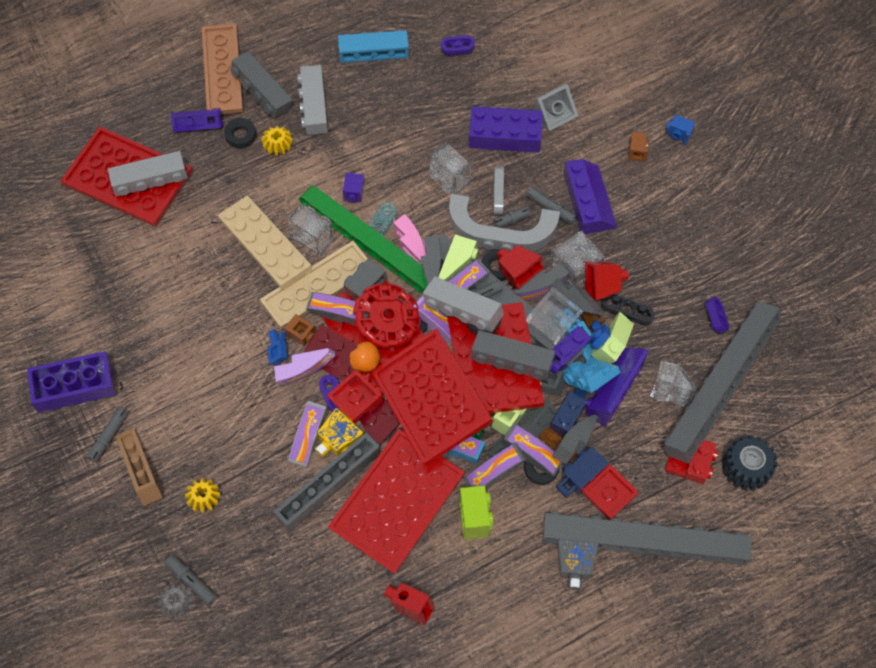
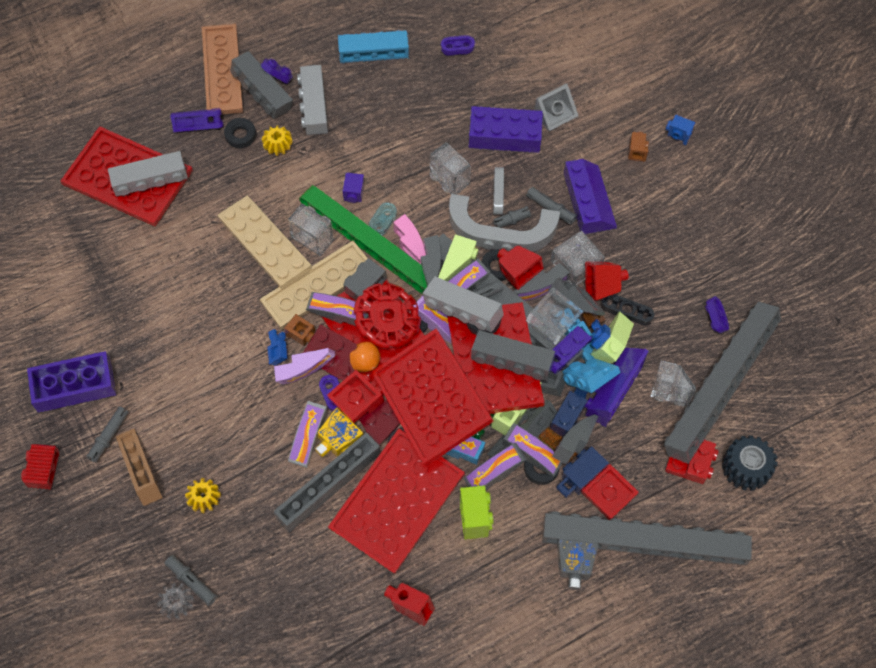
none -> red brick [21,444,60,490]
none -> dark purple plate [261,58,293,83]

